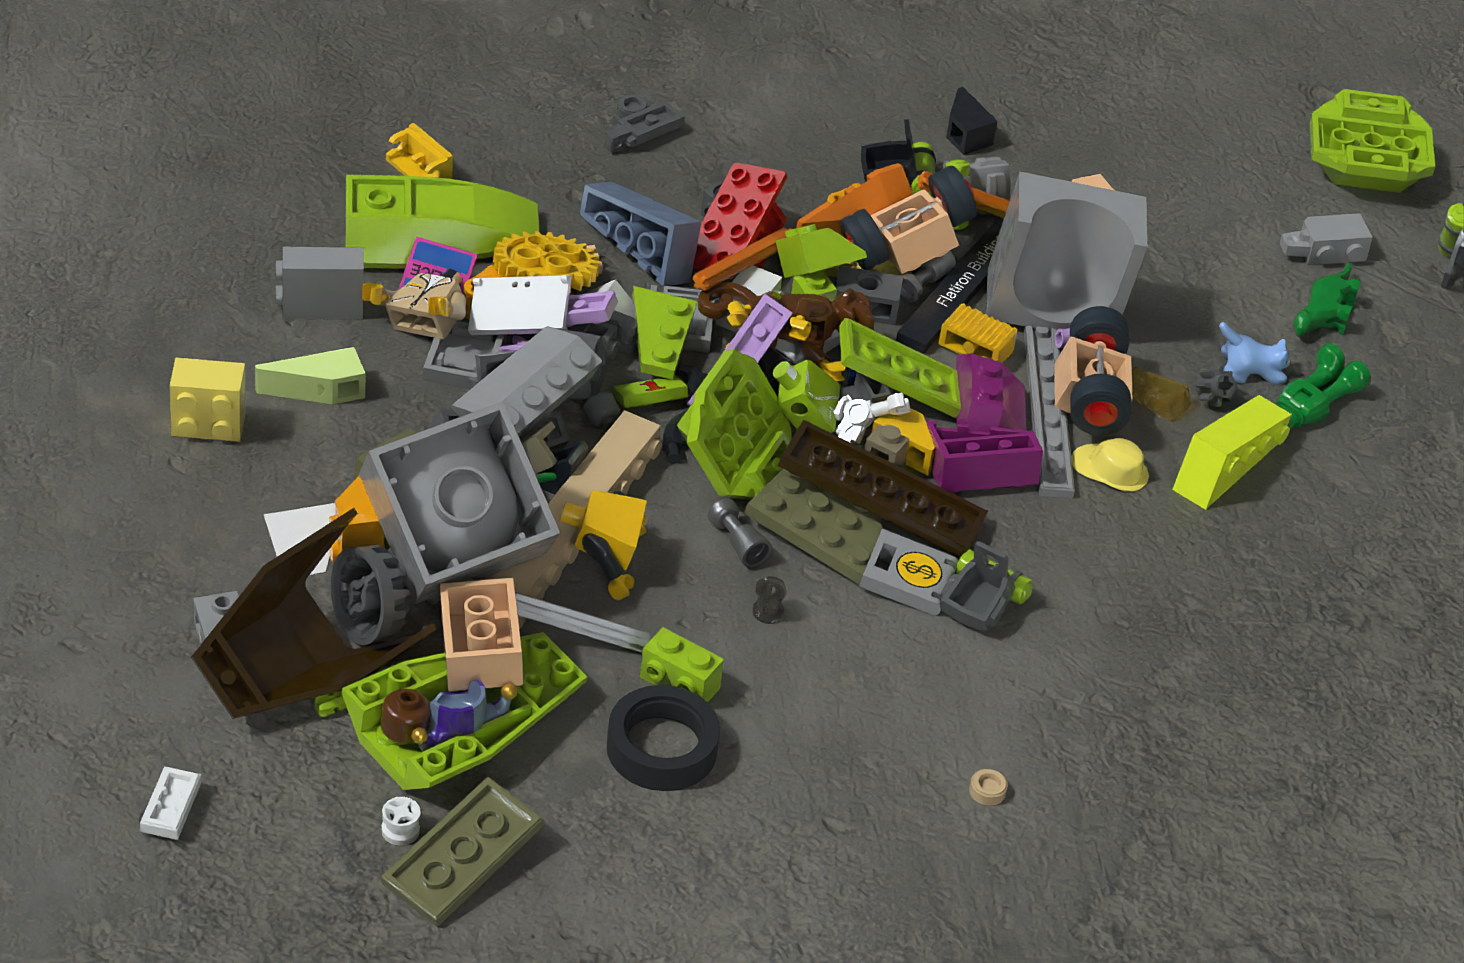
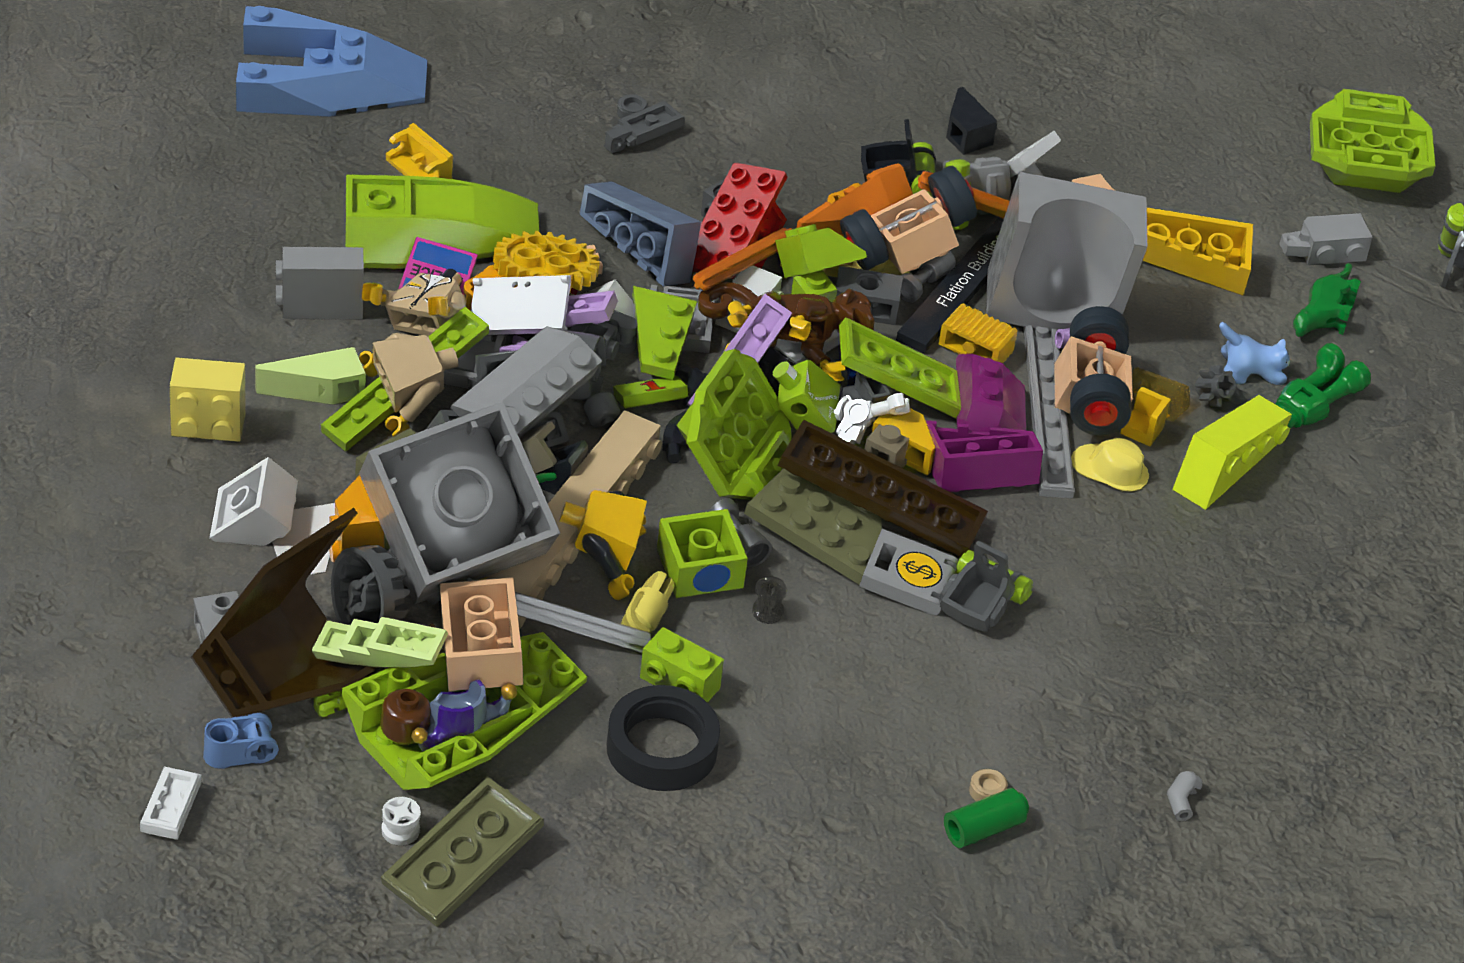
none -> medium blue piece [203,713,279,769]
none -> white slope [210,457,298,546]
none -> medium blue wedge [236,6,427,117]
none -> yellowish green slope [312,617,448,667]
none -> lime plate [321,307,489,452]
none -> tan torso [359,333,459,437]
none -> light yellow arm [621,571,675,633]
none -> lime brick [657,509,748,598]
none -> green brick [944,788,1029,848]
none -> white tile [1007,131,1061,178]
none -> yellow panel [1120,387,1171,447]
none -> yellow wedge [1143,208,1253,295]
none -> light grey arm [1167,771,1202,821]

